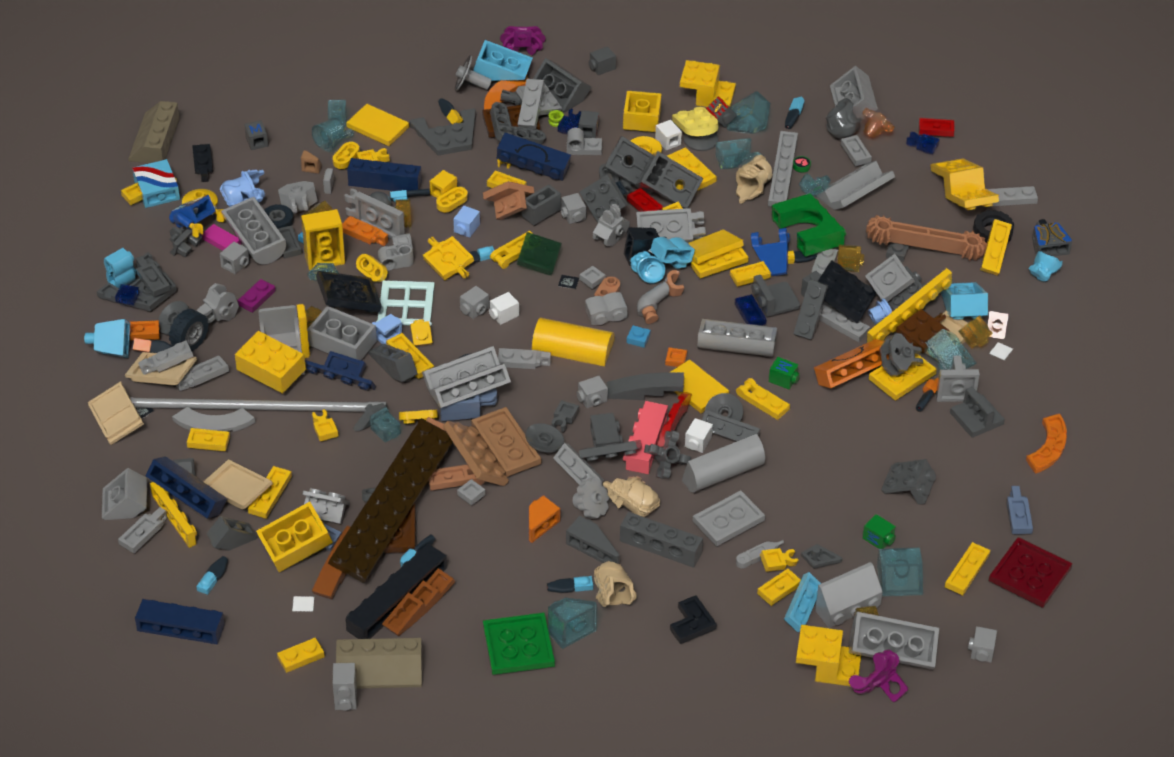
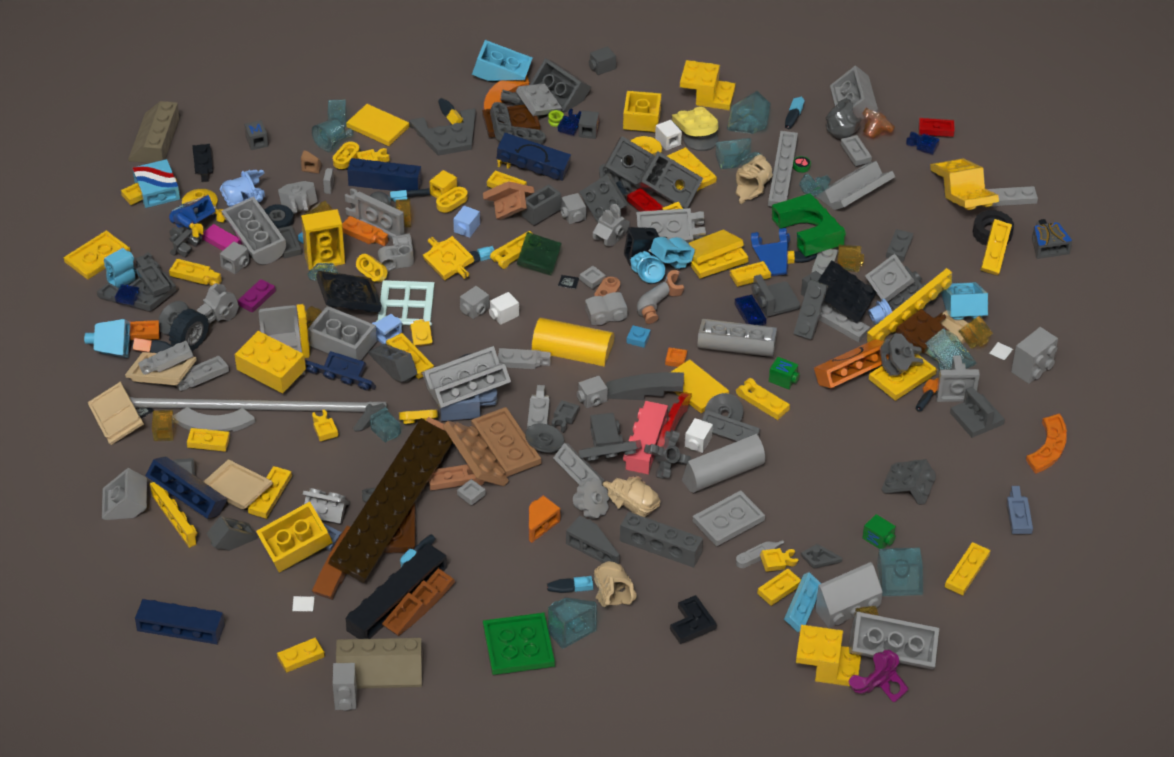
light grey hinge [118,507,167,553] -> none
piece [196,556,228,595] -> none
light grey piece [455,55,492,91] -> none
magenta piece [500,26,546,55] -> none
light grey plate [518,79,545,129] -> none
light grey plate [567,128,602,155] -> none
dark grey brick [706,96,737,127] -> none
nougat arm [866,215,987,261] -> none
light grey brick [968,626,997,662] -> none
bracket [986,311,1008,339] -> none
dark red plate [989,537,1073,608] -> none
medium azure hair [1029,251,1063,282] -> none
none -> yellow tile [63,230,130,280]
none -> clear yellow brick [152,410,175,441]
none -> yellow hinge [169,259,222,285]
none -> light grey hinge [527,385,550,429]
none -> light grey brick [1011,327,1058,384]

